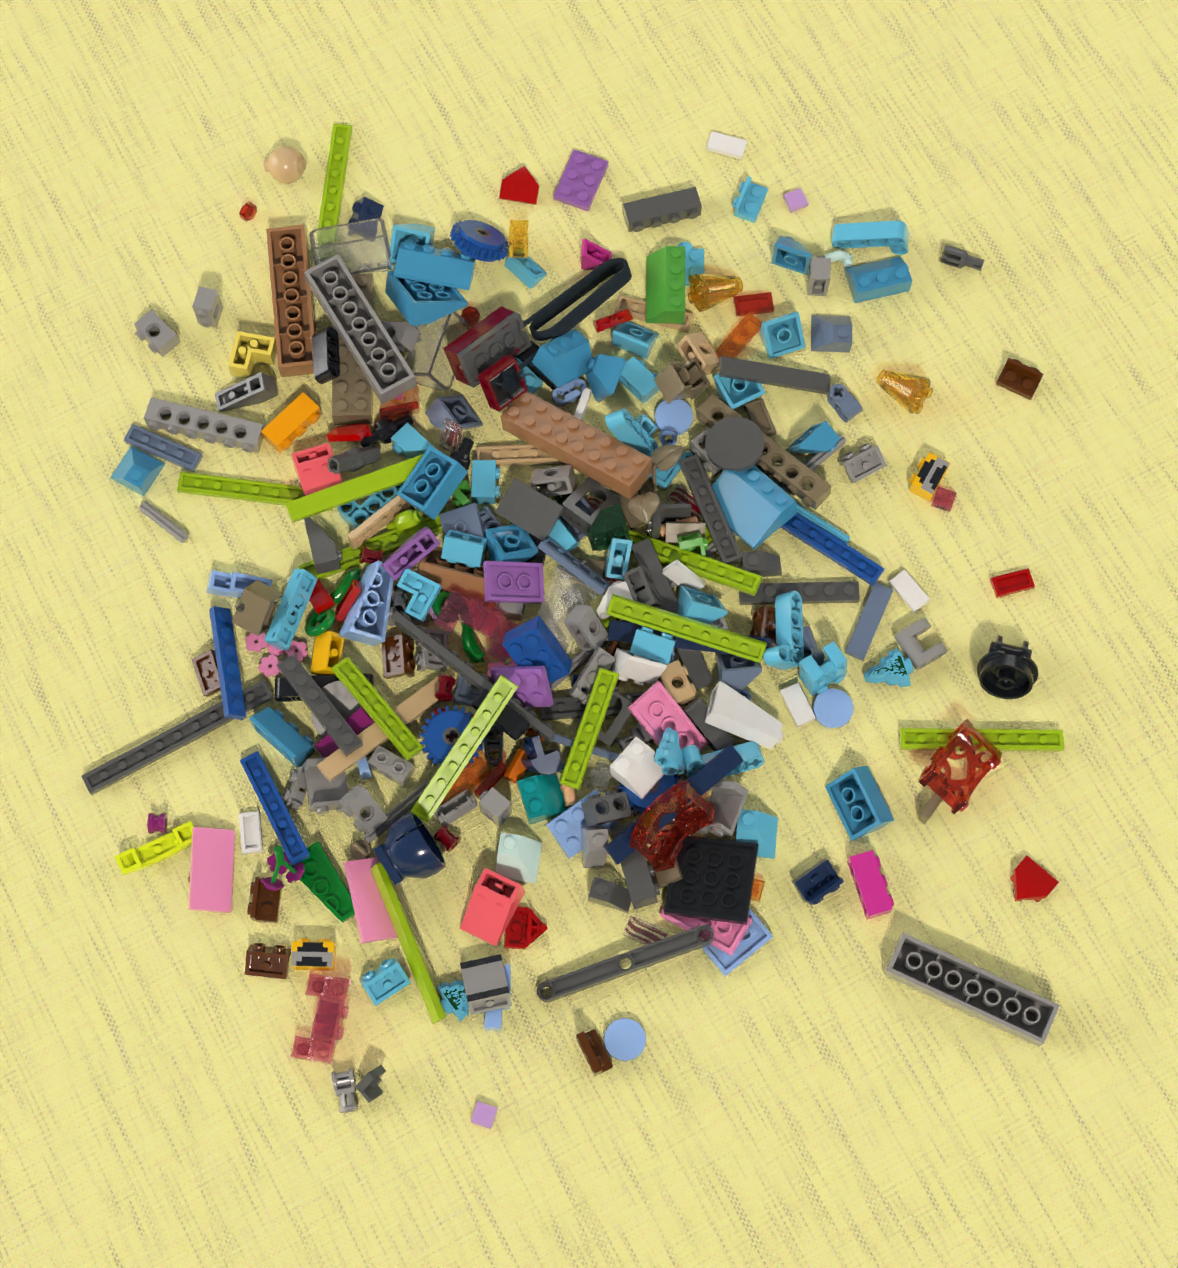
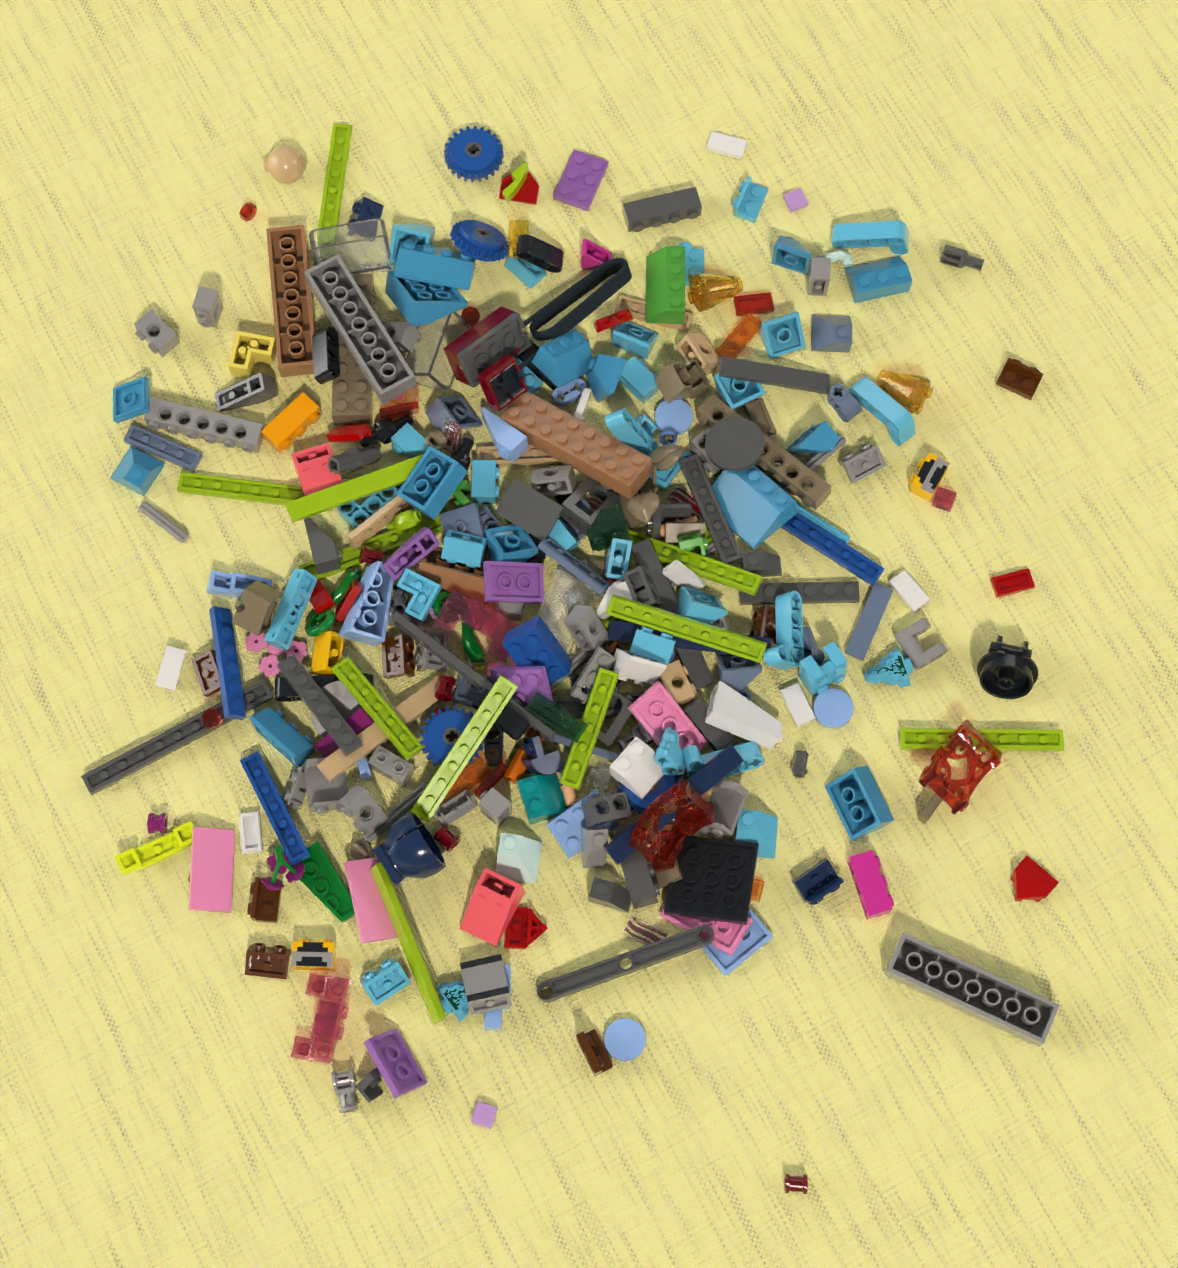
none -> dark azure tile [113,376,150,423]
none -> white slope [155,645,187,691]
none -> clear red tile [201,708,222,730]
none -> medium lavender plate [364,1028,428,1098]
none -> dark tan tile [425,430,447,451]
none -> blue gear [444,126,504,183]
none -> light blue slope [481,407,529,462]
none -> lime slope [502,162,529,202]
none -> black beam [516,234,564,273]
none -> clear green plate [525,692,588,743]
none -> dark red bush [784,1174,808,1194]
none -> dark grey pin [791,750,809,778]
none -> medium azure beam [849,377,916,446]

